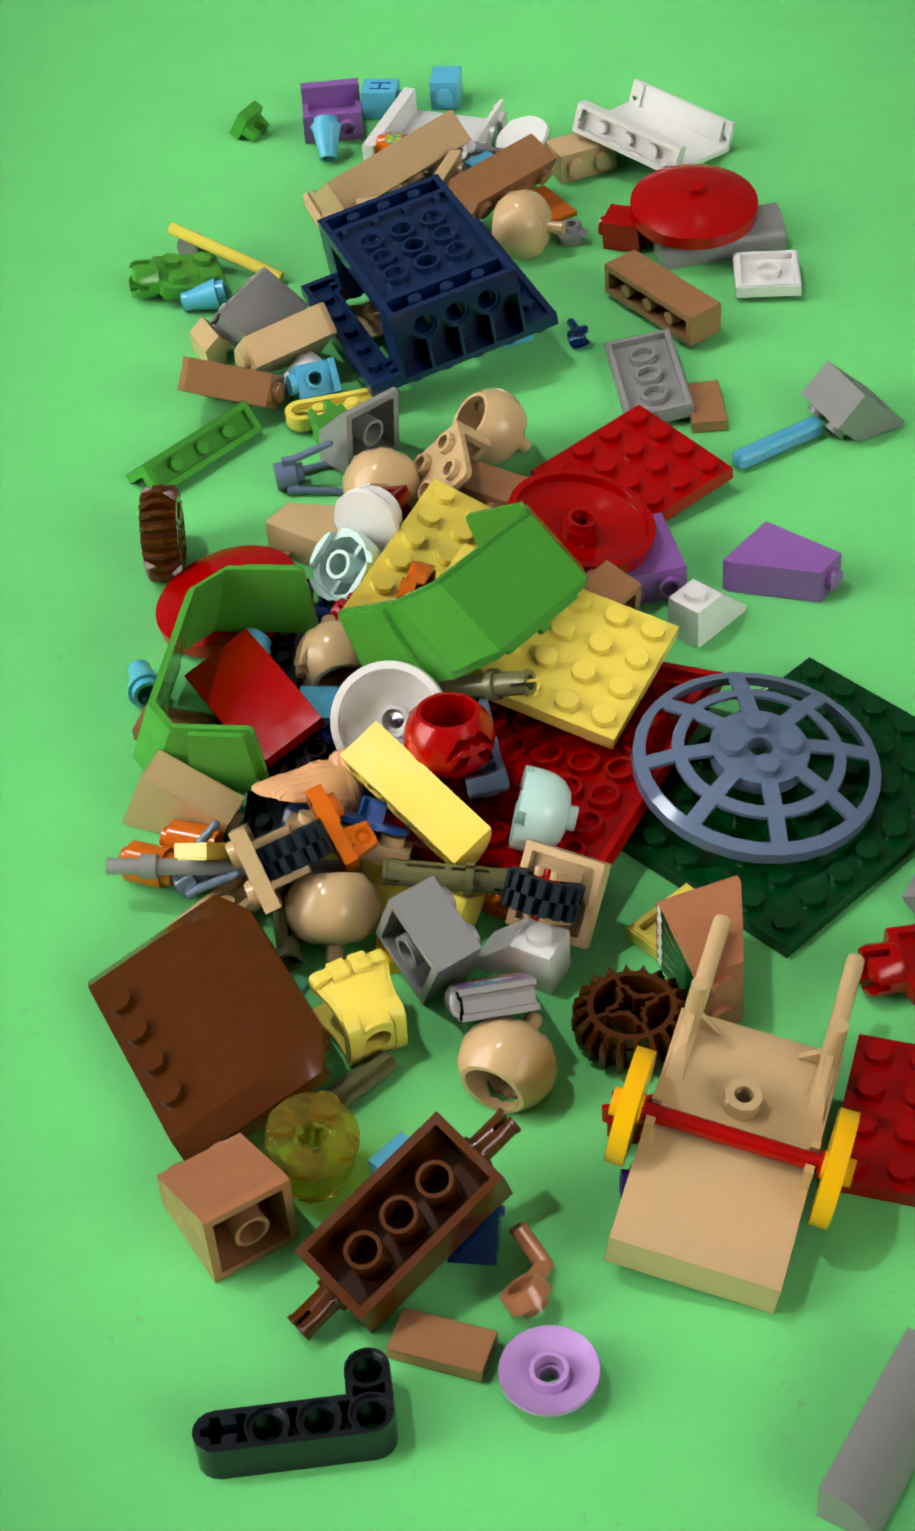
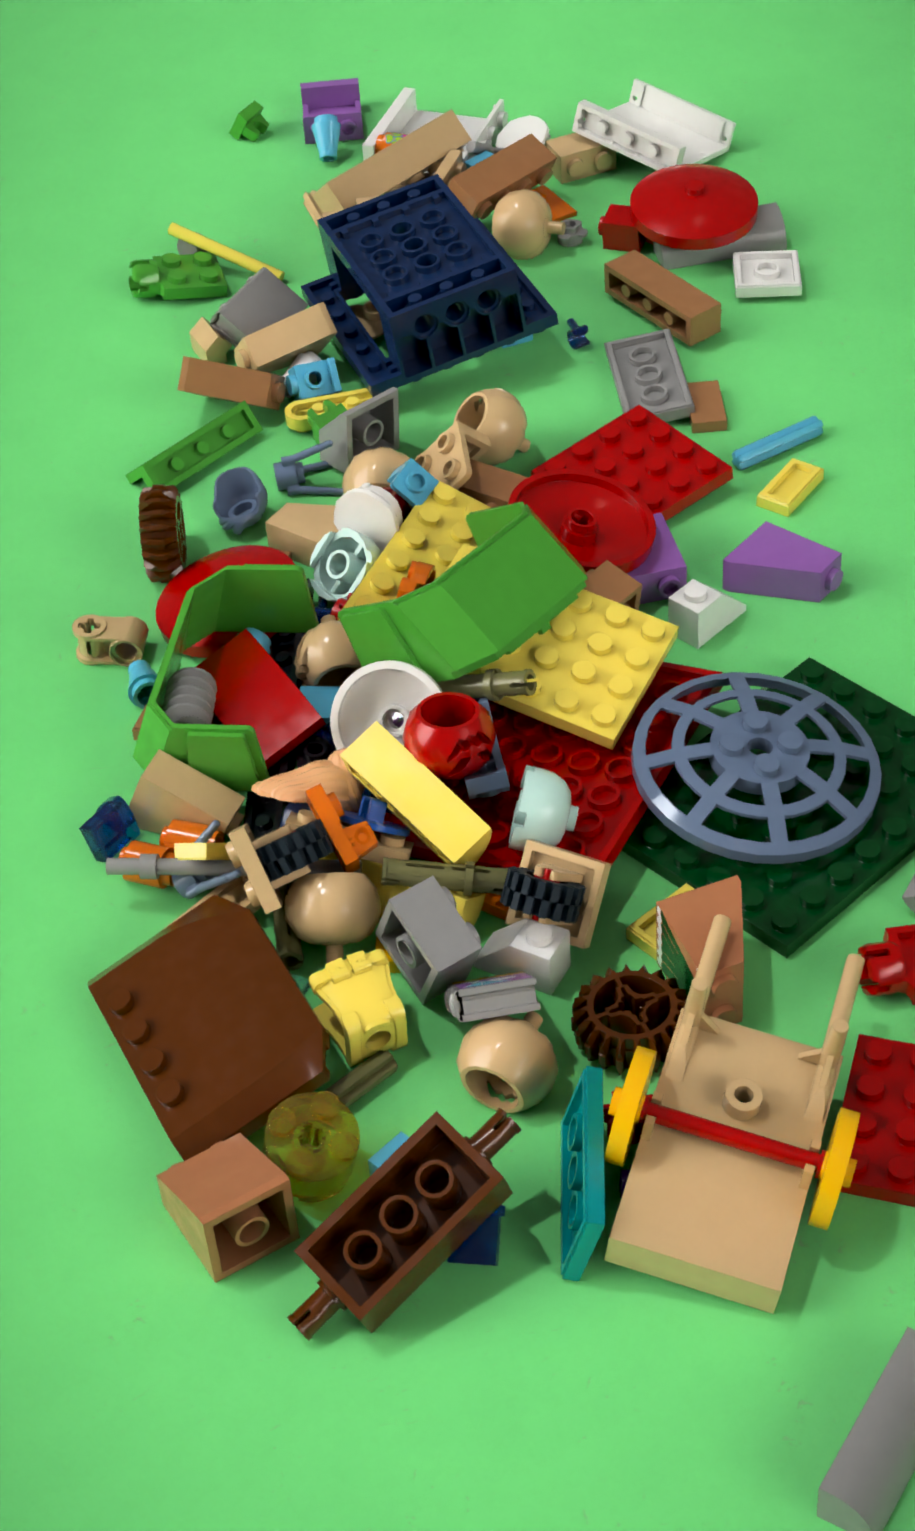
medium azure cone [180,278,230,312] -> none
black beam [192,1347,398,1479] -> none
medium azure brick [361,79,402,119] -> none
medium nougat tile [386,1307,498,1383] -> none
medium azure brick [429,66,463,110] -> none
lavender dish [498,1325,600,1417] -> none
nougat plate [500,1220,554,1318] -> none
light grey slope [801,360,905,442] -> none
none -> tan piece [72,614,149,667]
none -> clear blue tile [79,796,140,862]
none -> light grey piece [162,667,217,724]
none -> sand blue hair [213,467,268,535]
none -> medium azure bracket [387,458,439,507]
none -> teal tile [561,1066,605,1281]
none -> light yellow tile [756,458,824,517]

